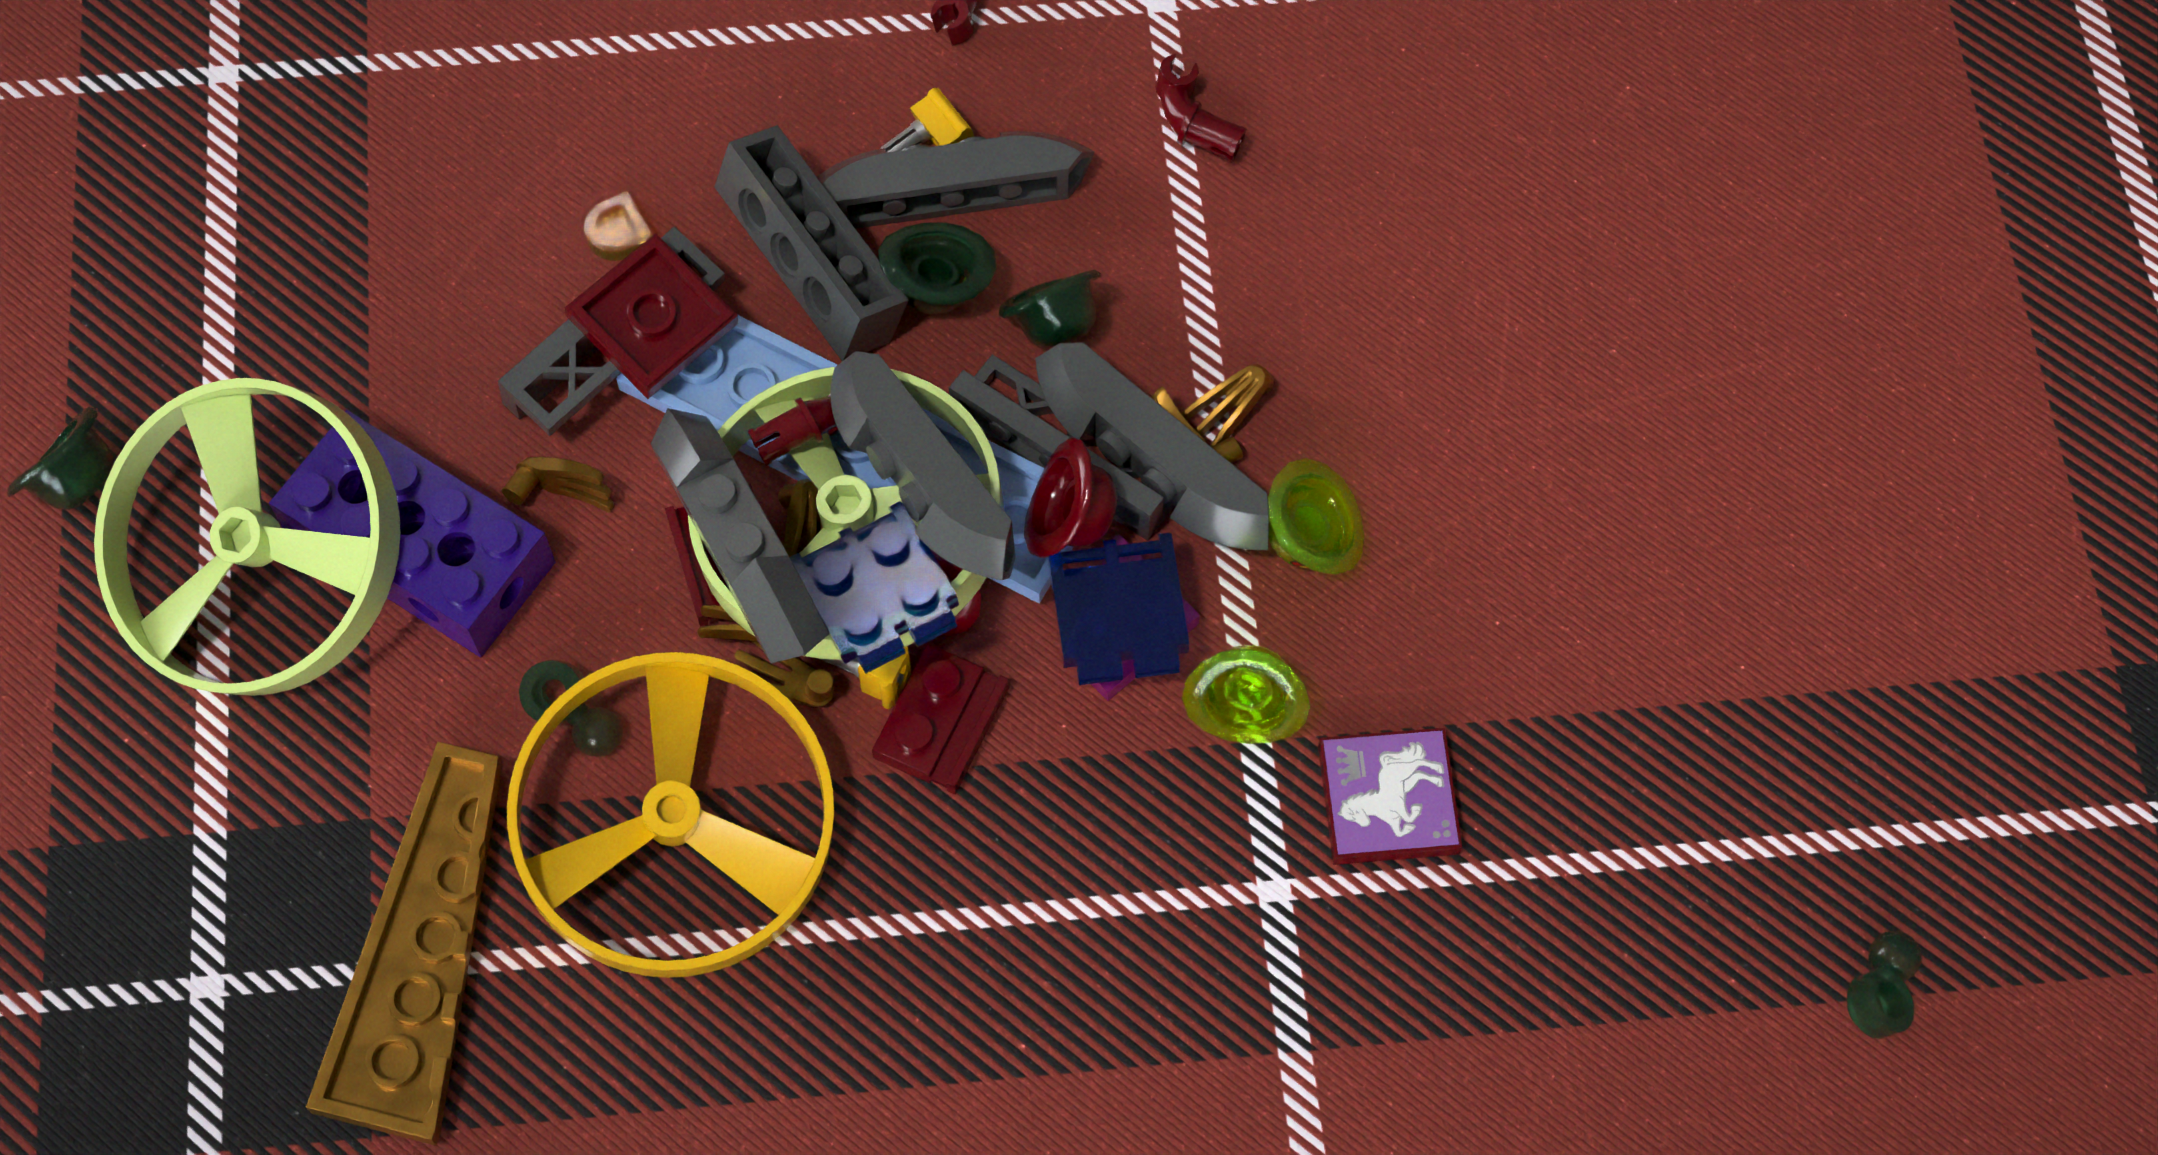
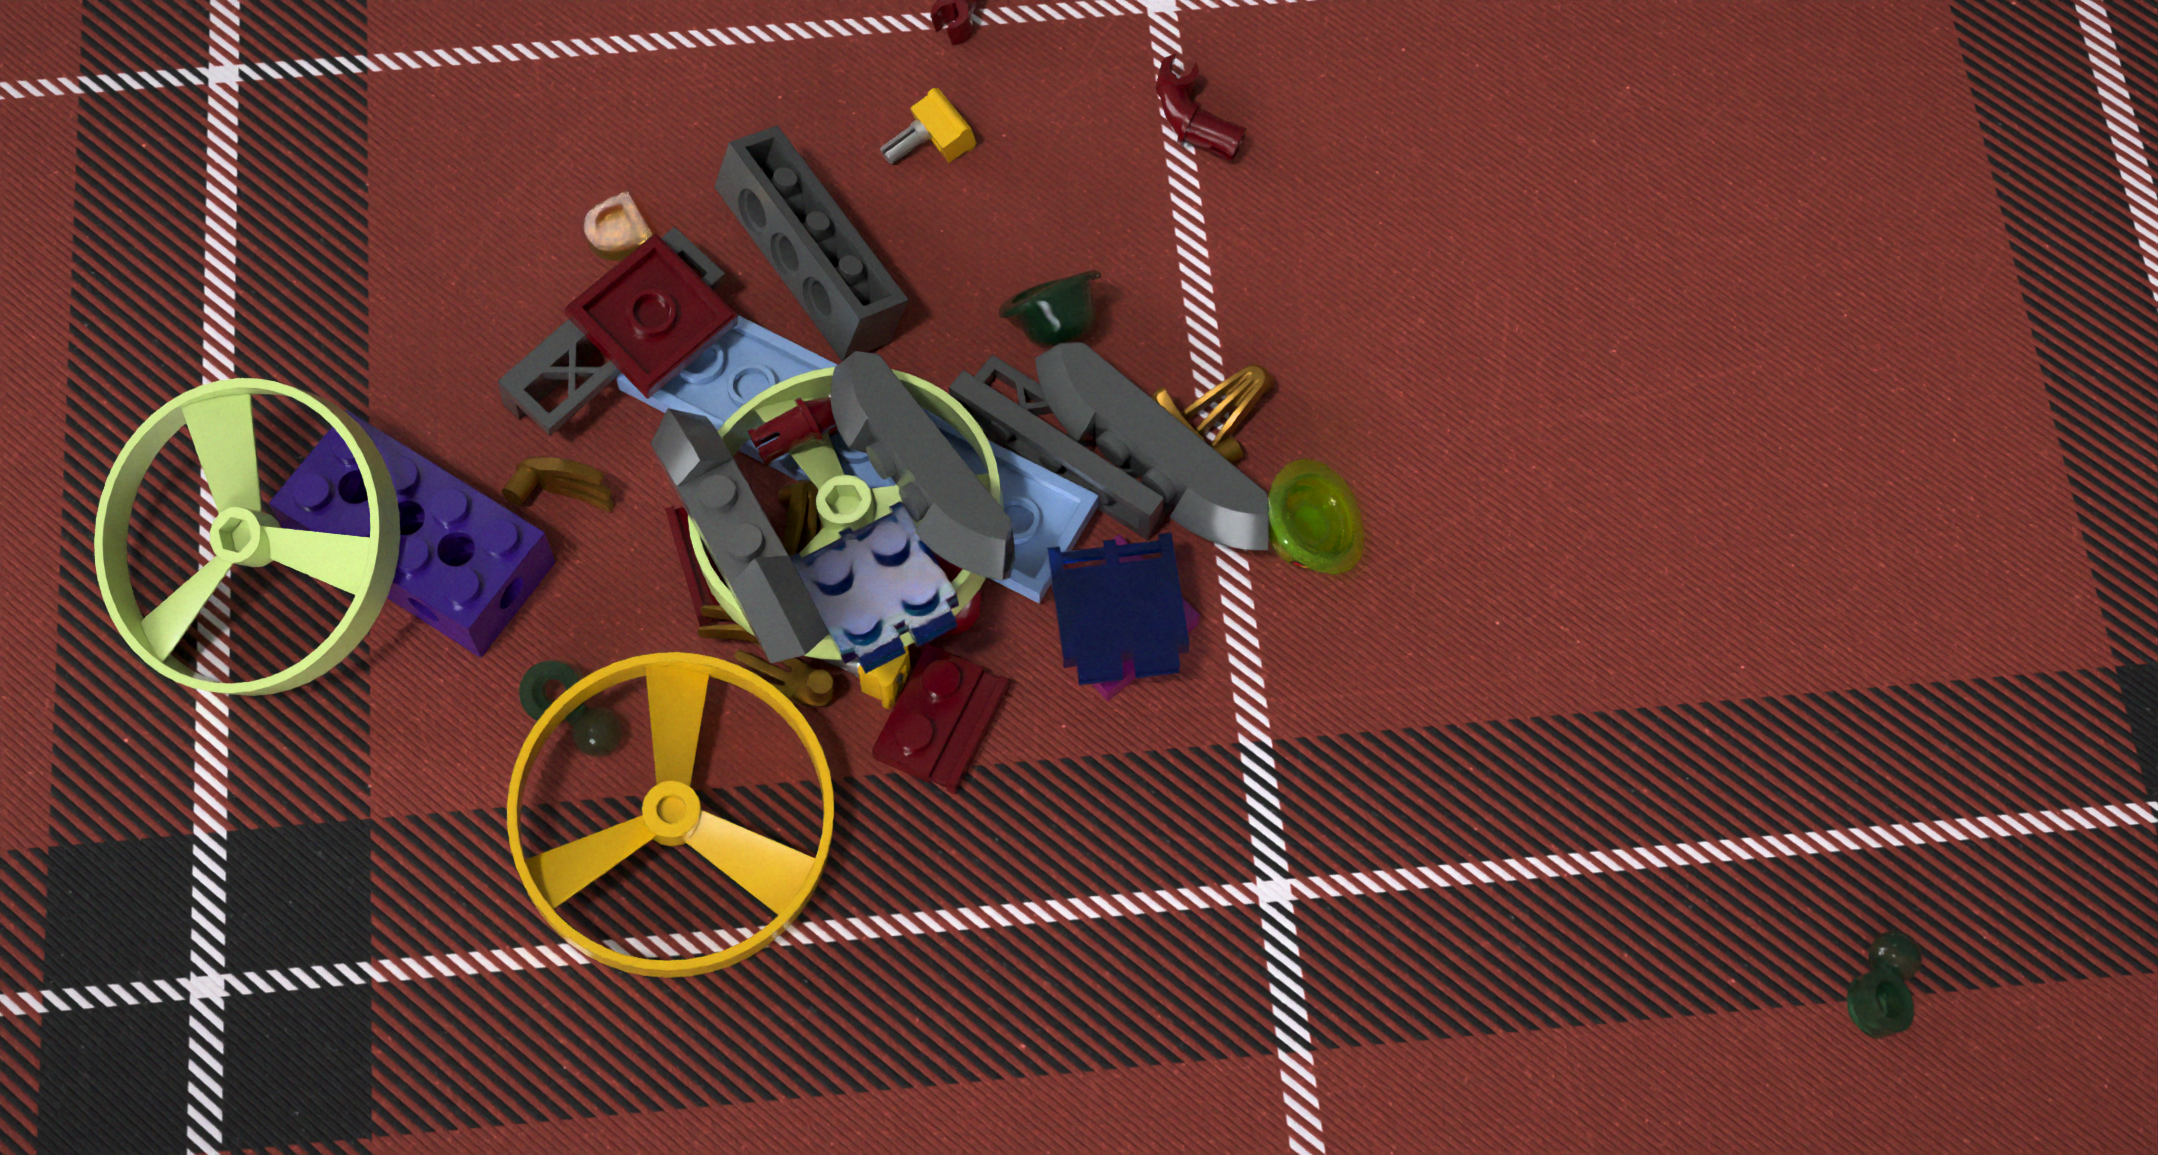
clear green hat [7,407,114,510] -> none
pearl gold wing [306,742,502,1146] -> none
dark grey brick [817,131,1095,229] -> none
clear green hat [878,222,997,314] -> none
dark red hat [1024,437,1118,558] -> none
clear neon green hat [1182,645,1310,744] -> none
tile [1318,728,1462,865] -> none

